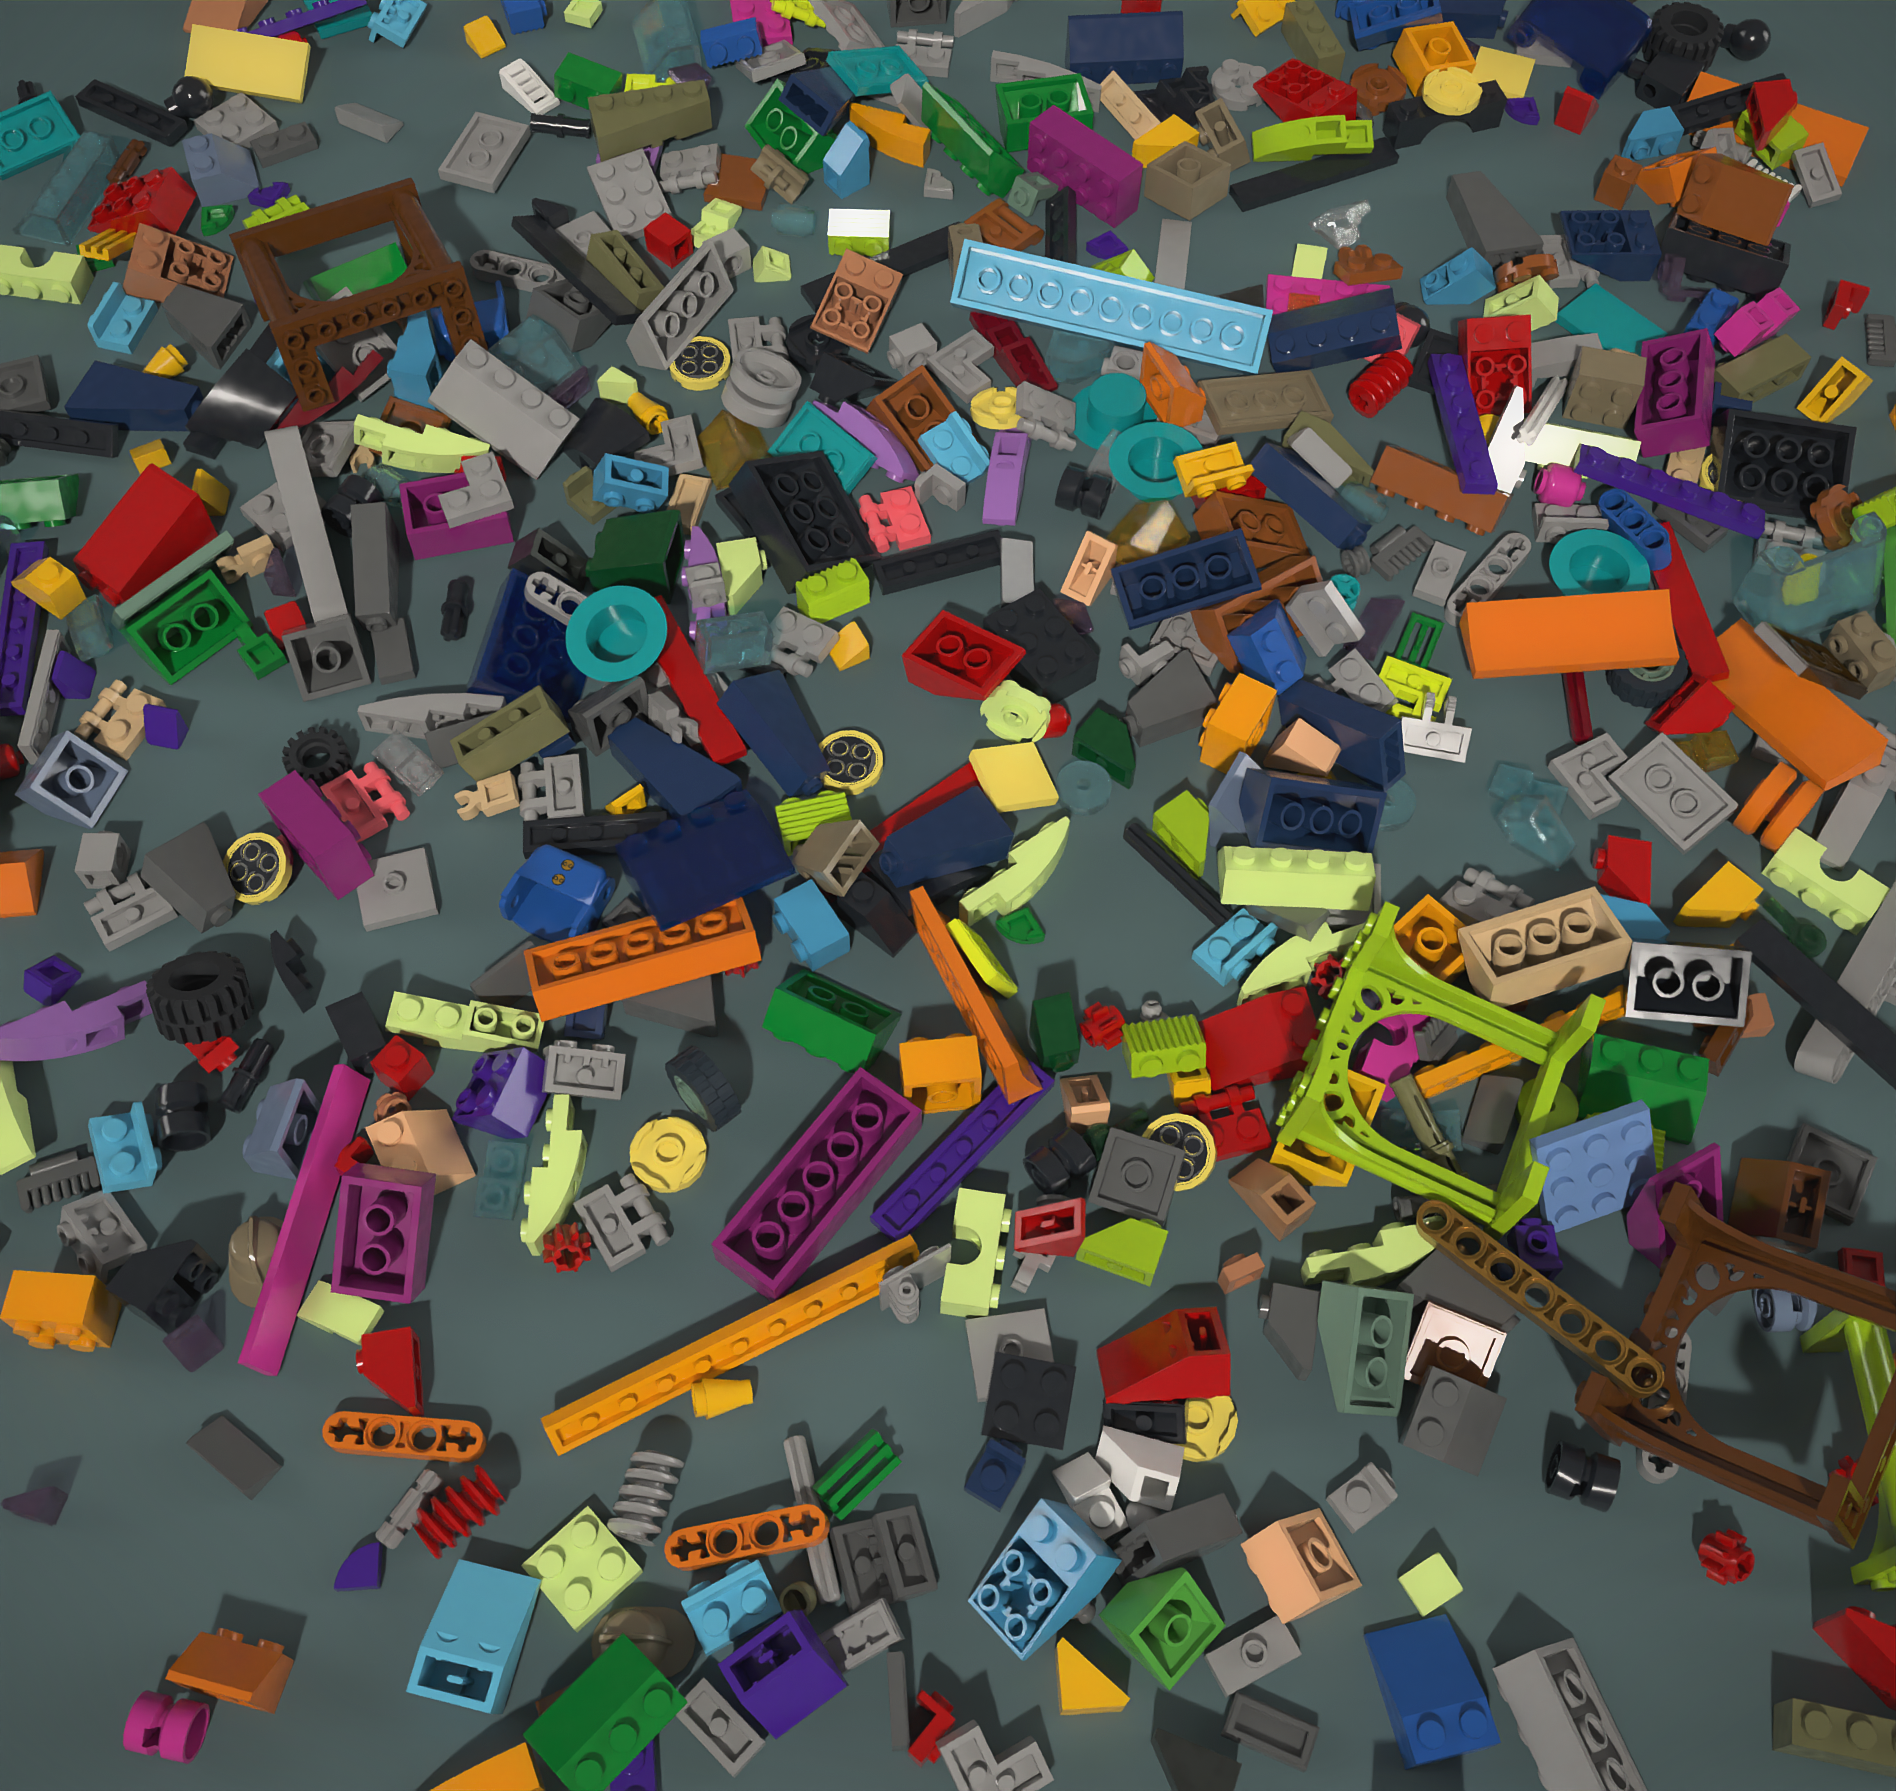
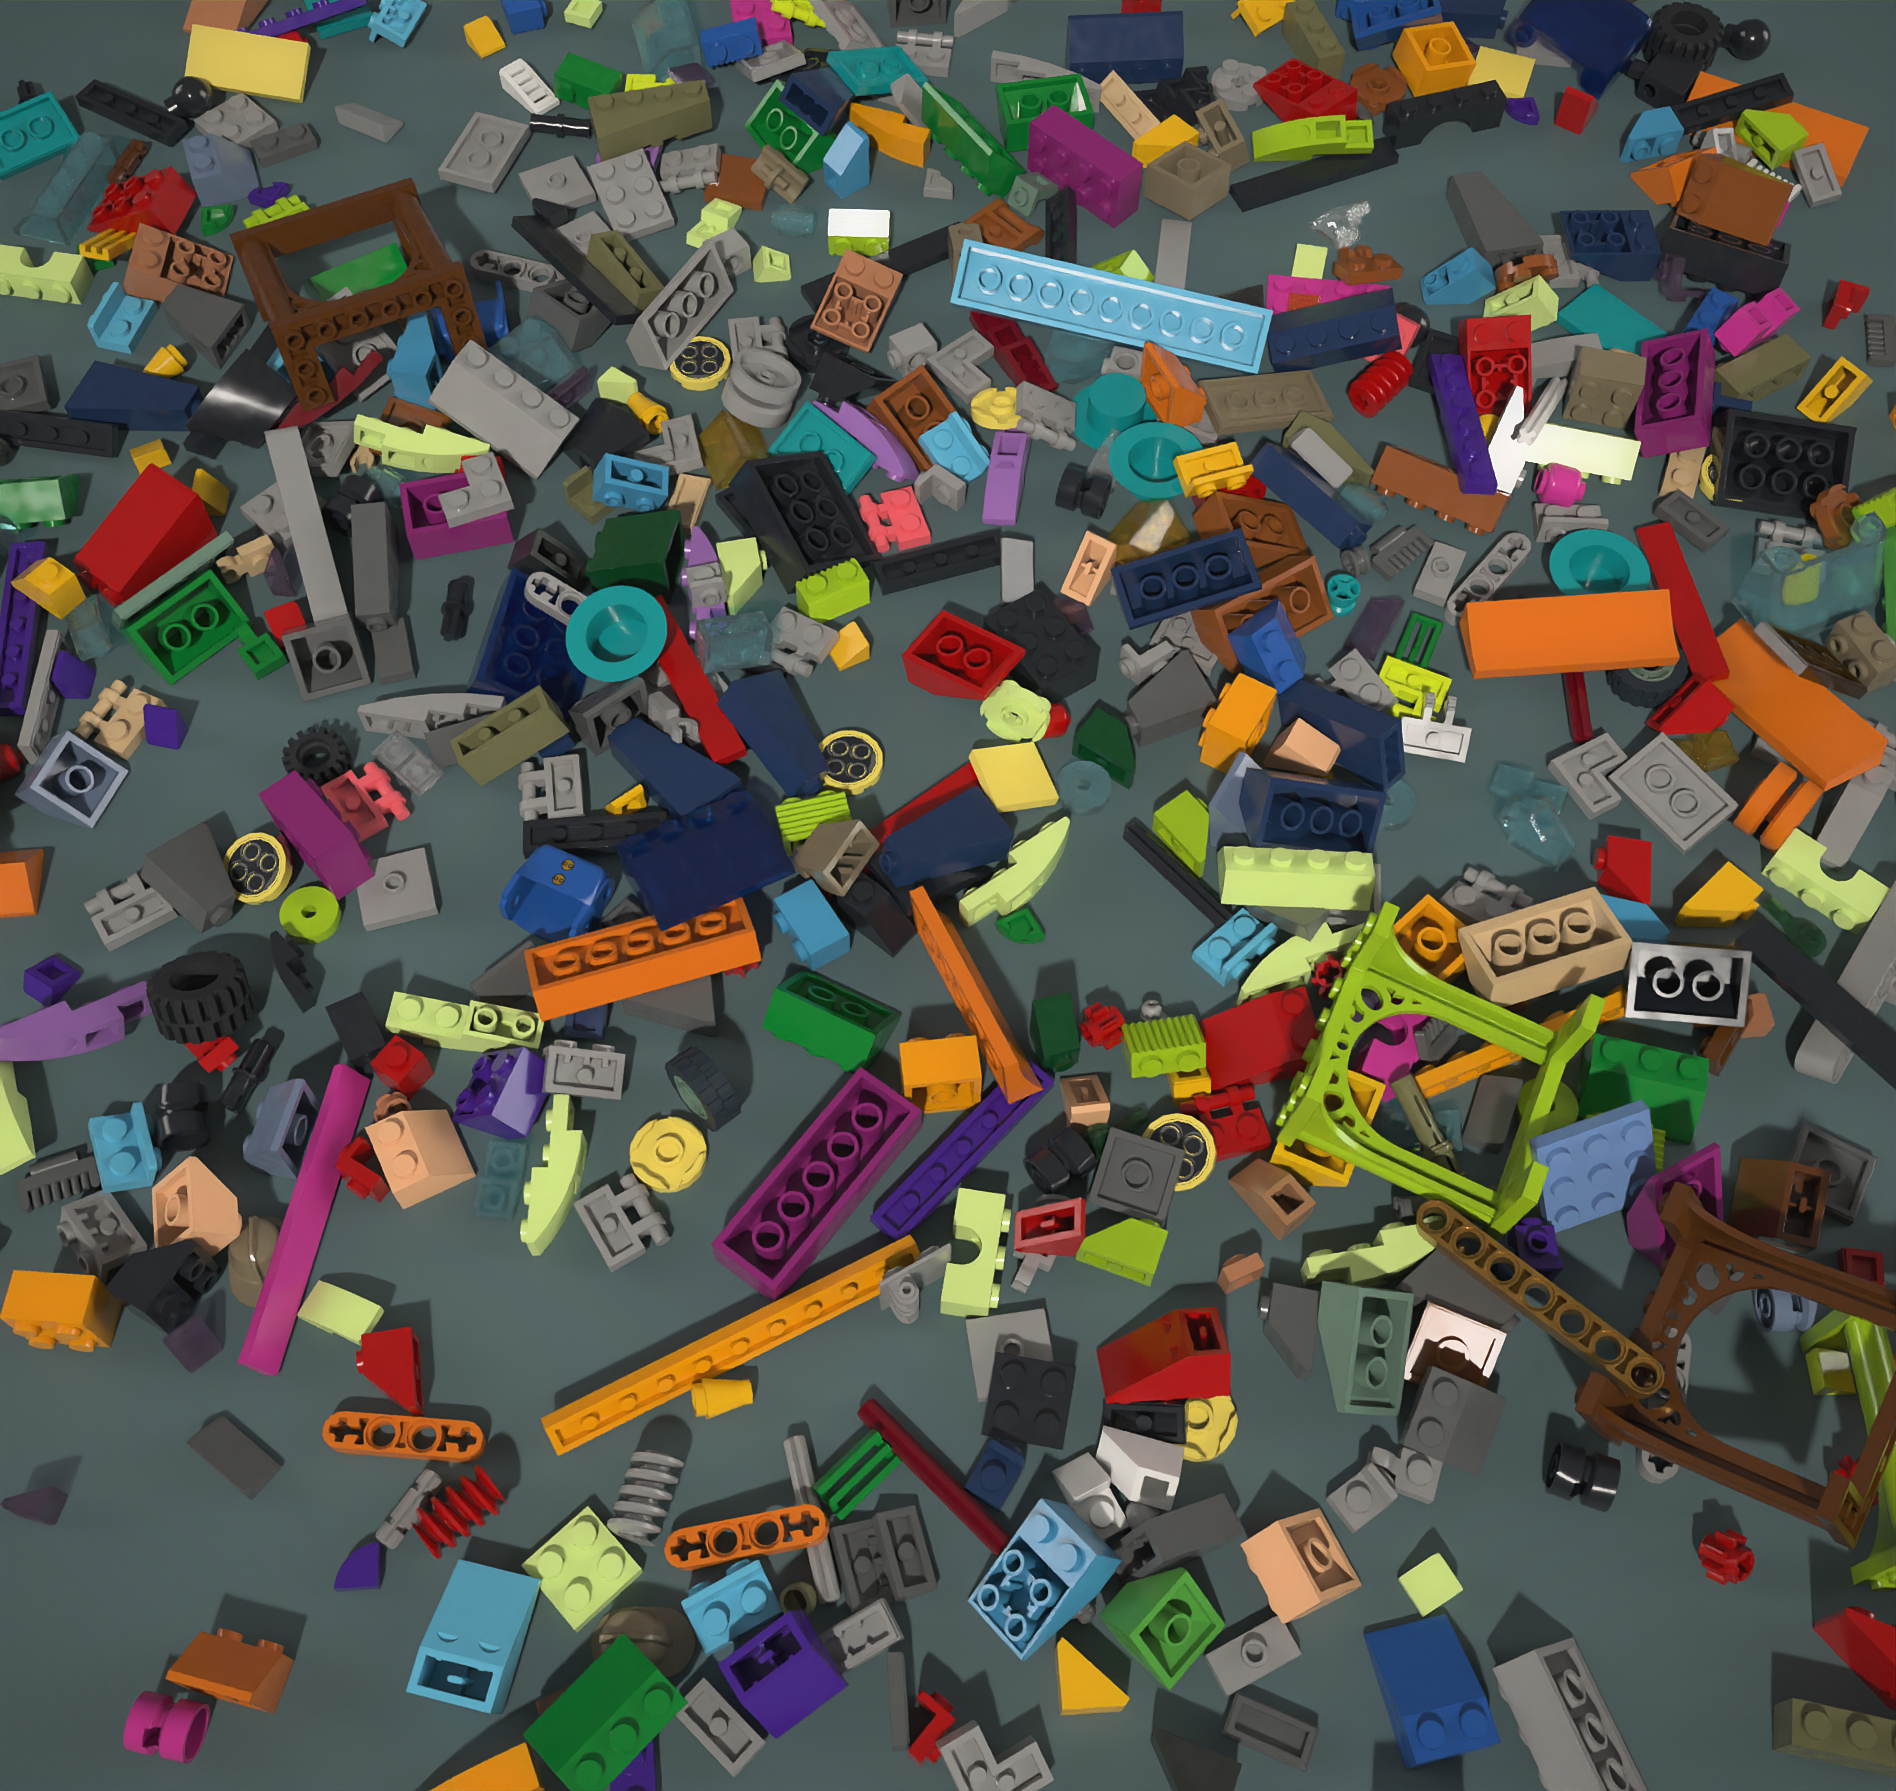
light grey brick [74,831,131,889] -> none
magenta brick [331,1163,436,1304] -> none
tan plate [454,770,520,820] -> none
red gear [542,1222,591,1273] -> none
red brick [644,212,694,269] -> none
neon yellow tile [945,918,1018,999] -> none
dark purple tile [1086,230,1128,260] -> none
light grey bracket [1285,580,1366,657] -> none
light yellow tile [1422,67,1482,116] -> none
dark purple plate [1573,443,1765,539] -> none
dark orange brick [1594,154,1643,210] -> none
blue beam [1599,489,1672,571] -> none
red slope [1745,79,1798,151] -> none
none -> light nougat slope [152,1156,242,1258]
none -> lime piece [279,886,342,944]
none -> light grey plate [518,155,597,211]
none -> dark red axle [857,1398,1013,1558]
none -> light grey plate [1365,1446,1443,1504]
none -> neon yellow slope [1805,1348,1856,1395]

